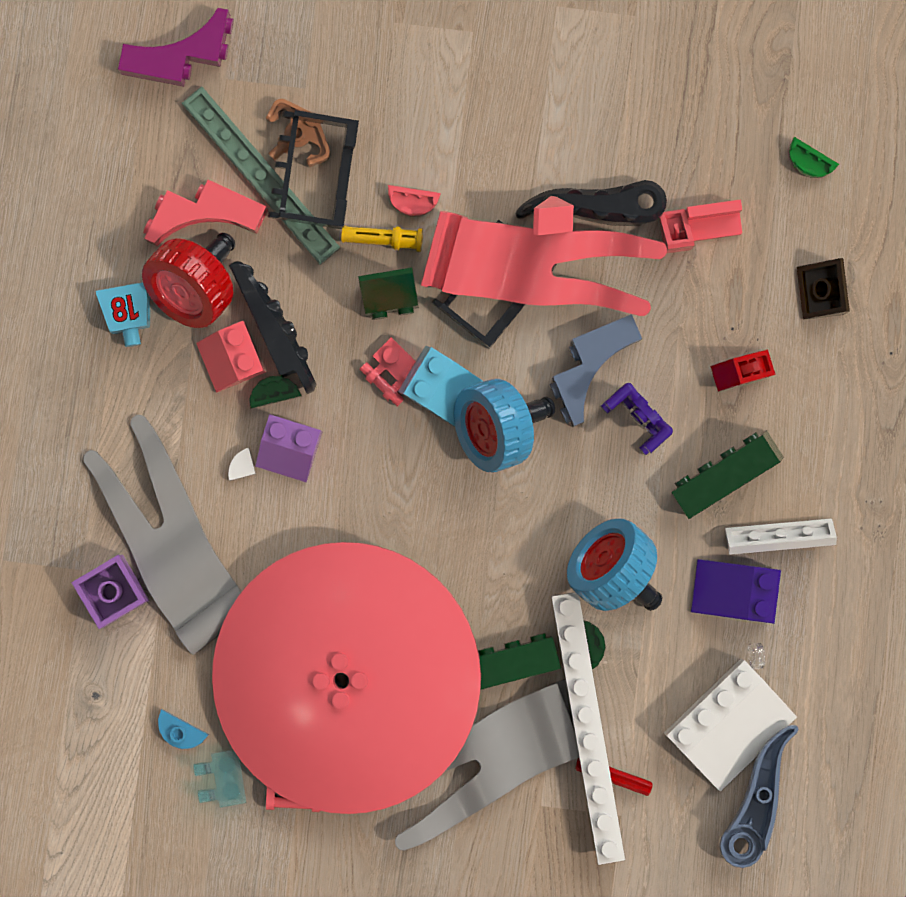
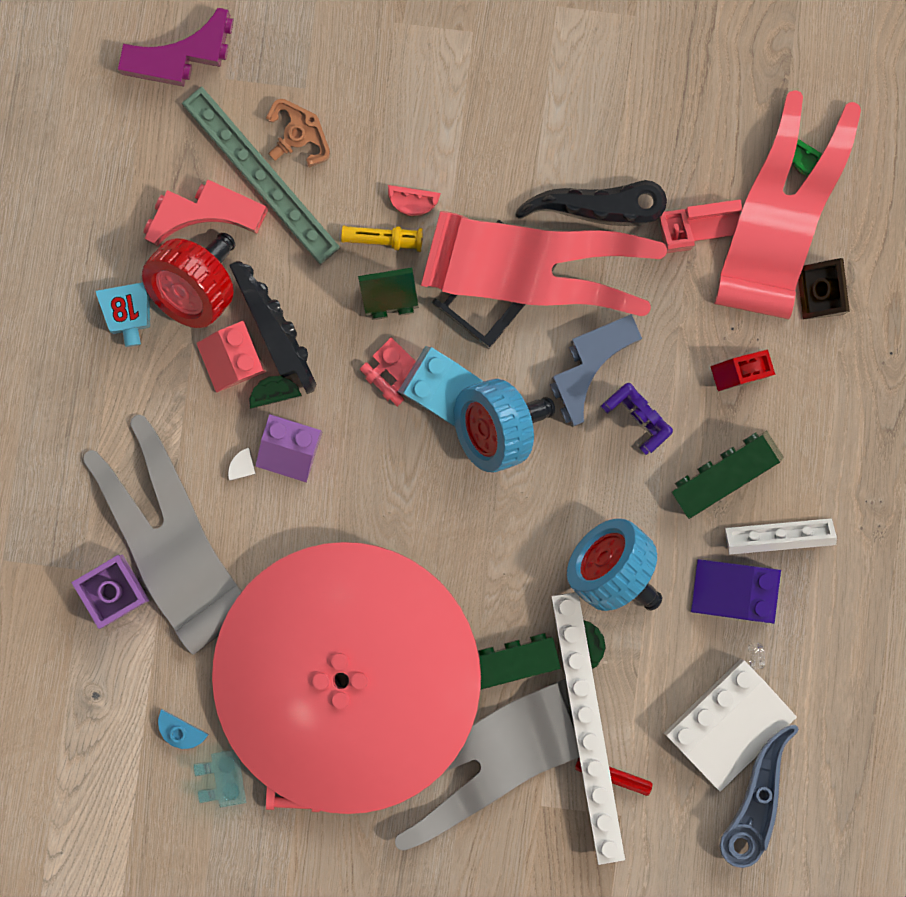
black hinge [268,110,359,229] -> none
coral slope [533,196,574,235] -> none
none -> coral flag [714,90,861,319]

